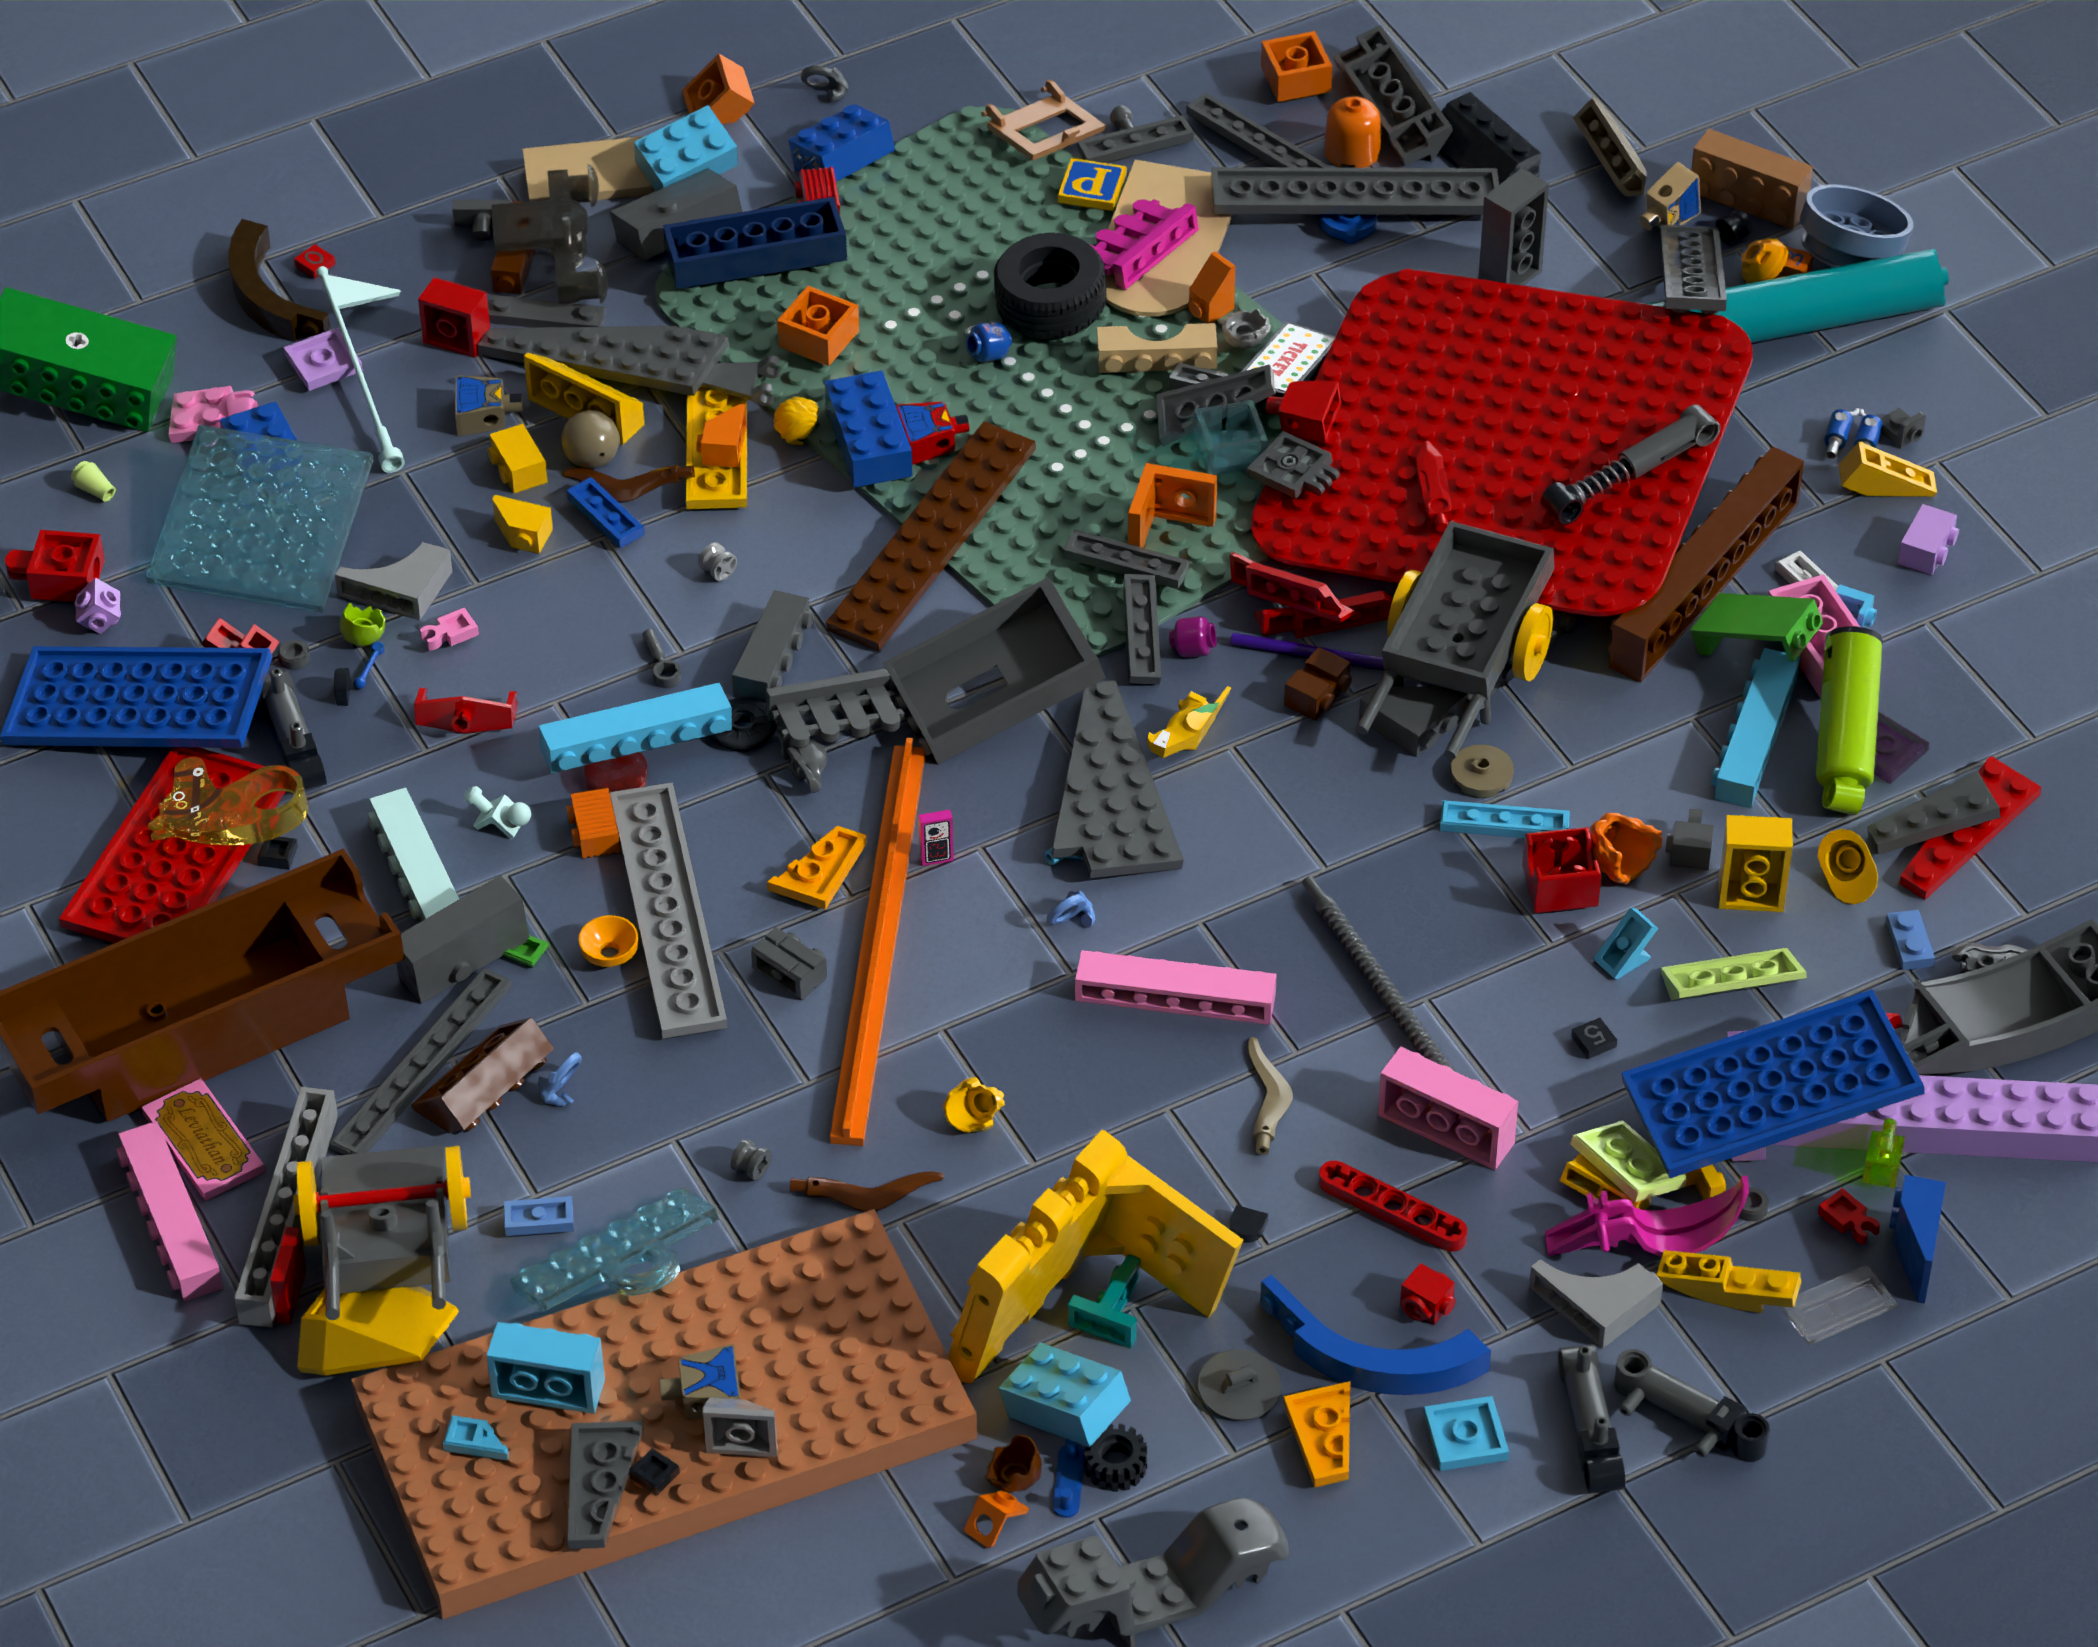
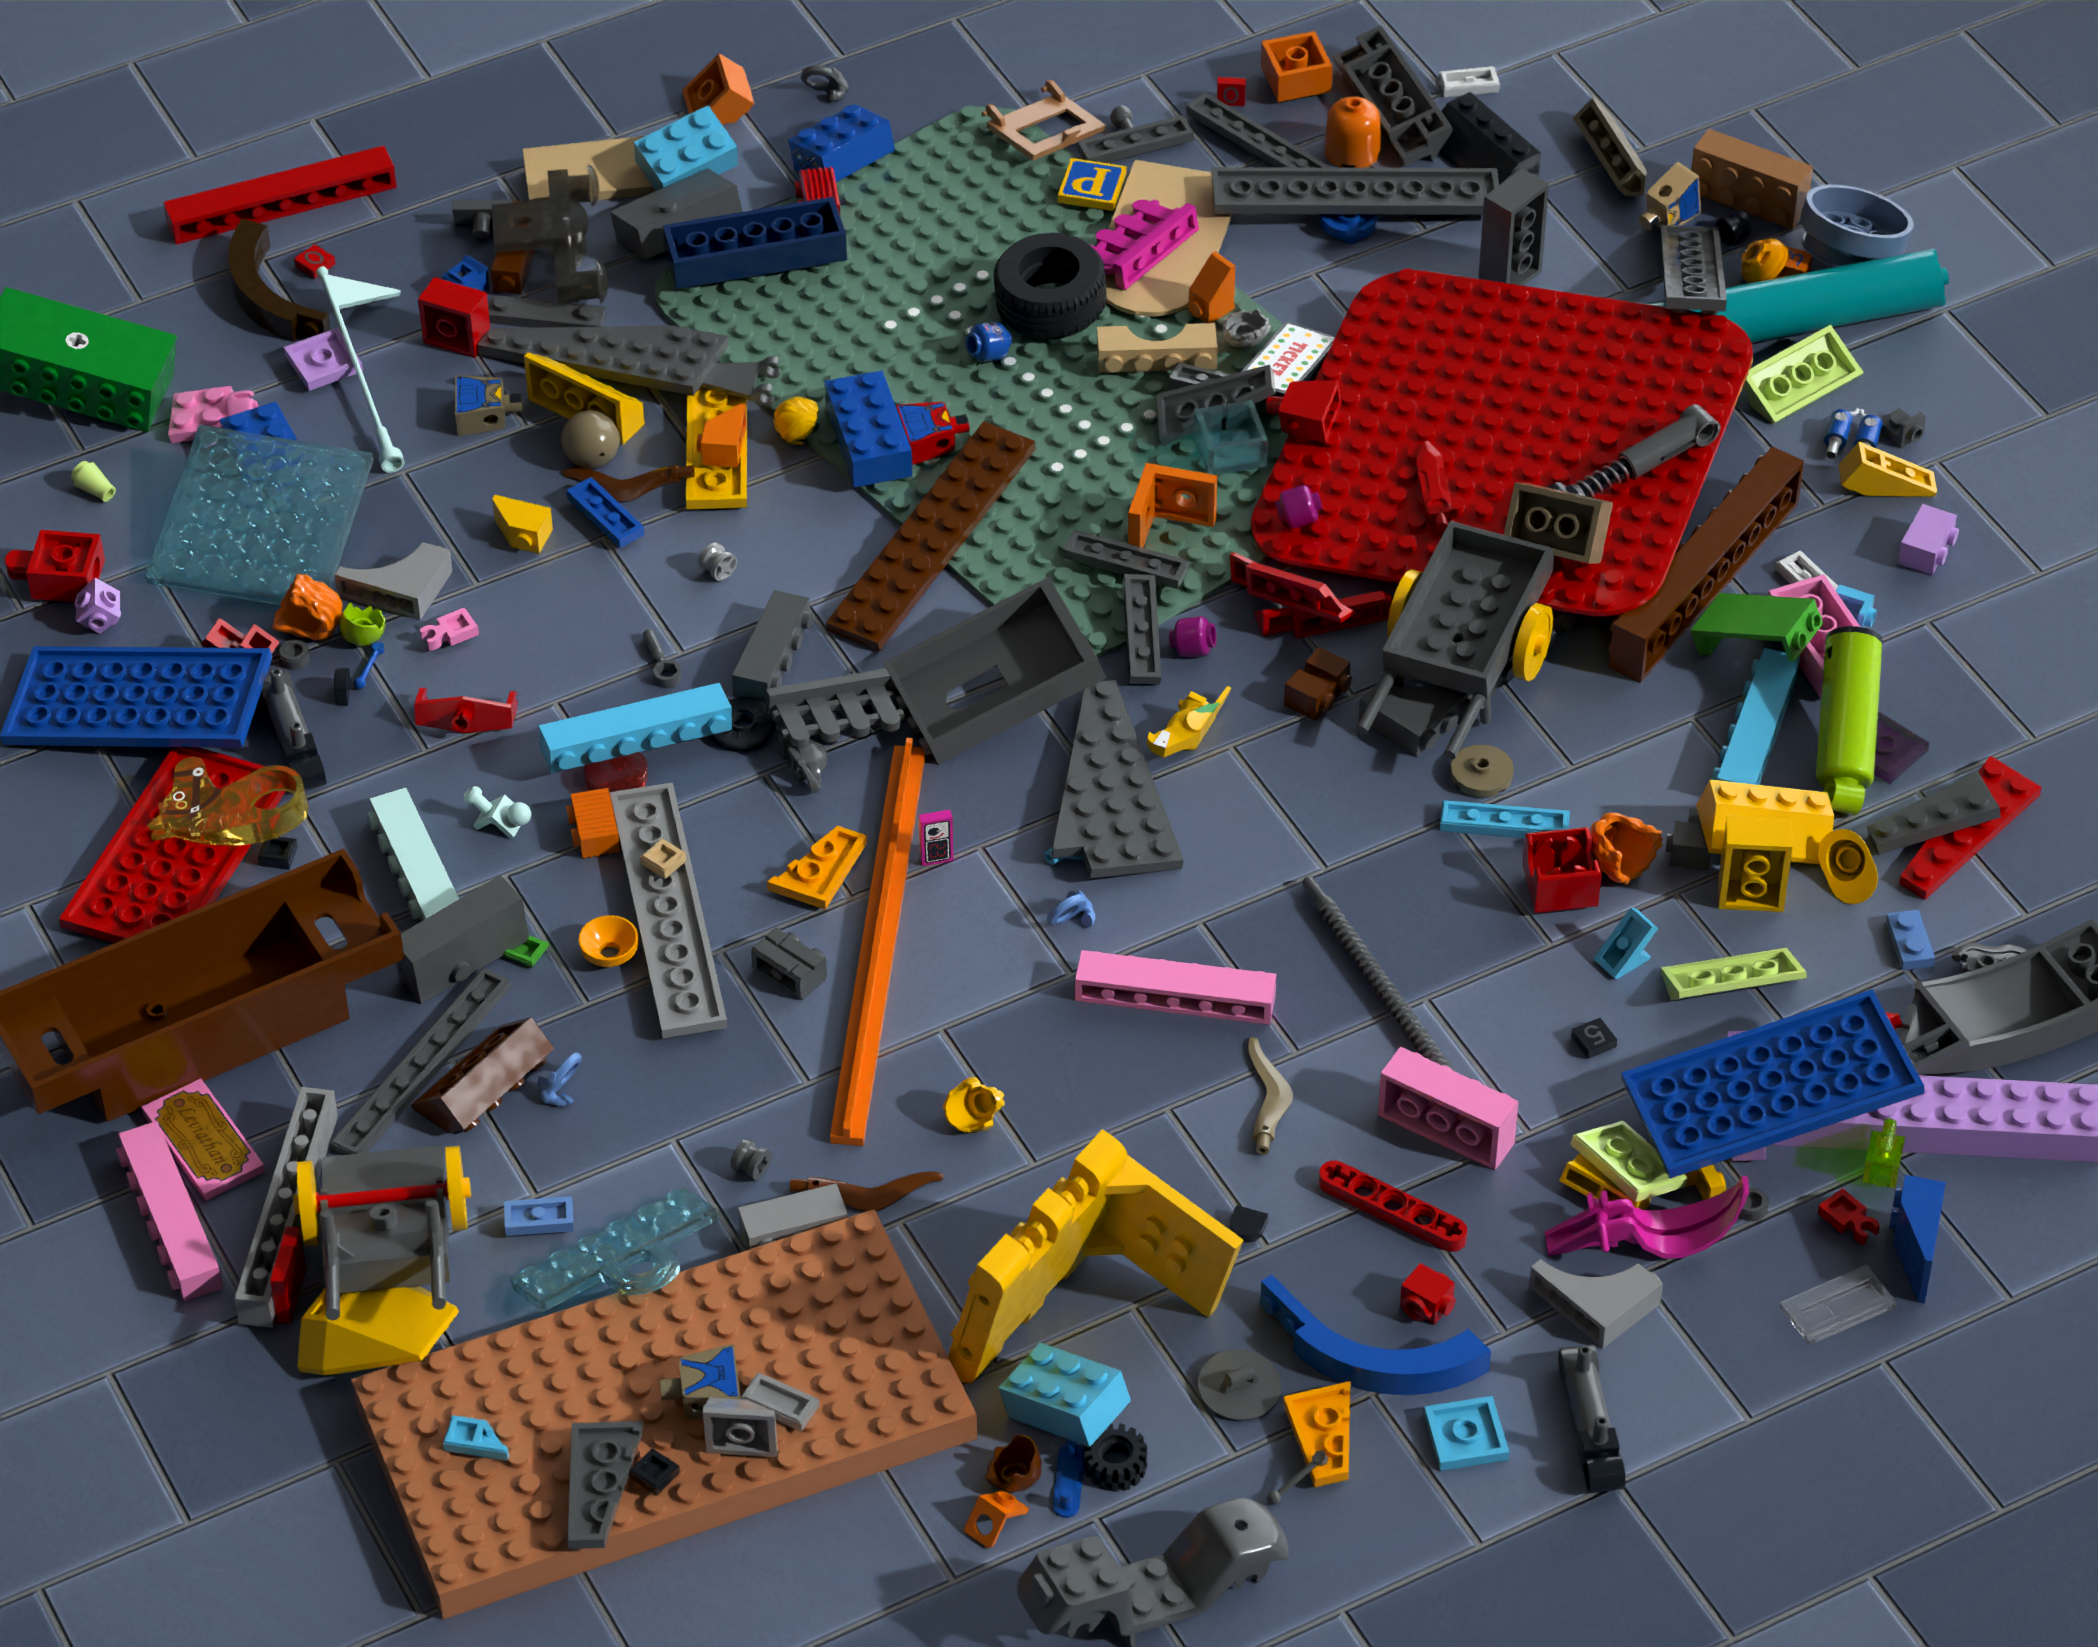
medium azure brick [486,1322,605,1414] -> none
yellow brick [487,424,548,494] -> none
orange brick [777,286,859,366] -> none
teal bracket [1068,1254,1140,1349] -> none
dark purple piece [1231,633,1384,670] -> none
dark grey piece [1247,431,1340,499] -> none
dark grey piece [1614,1349,1770,1462] -> none
yellow slope [1657,1250,1802,1313] -> none
none -> red brick [163,145,397,245]
none -> orange hair [272,574,343,640]
none -> blue window [442,254,489,292]
none -> tan tile [640,838,687,879]
none -> light grey brick [738,1183,848,1250]
none -> light grey tile [740,1372,819,1432]
none -> red tile [1217,77,1246,106]
none -> dark grey hinge [1267,1451,1328,1505]
none -> magenta head [1275,485,1323,529]
none -> white tile [1439,67,1500,97]
none -> dark tan brick [1504,482,1613,564]
none -> yellow slope [1696,780,1834,865]
none -> yellowish green slope [1743,325,1864,424]

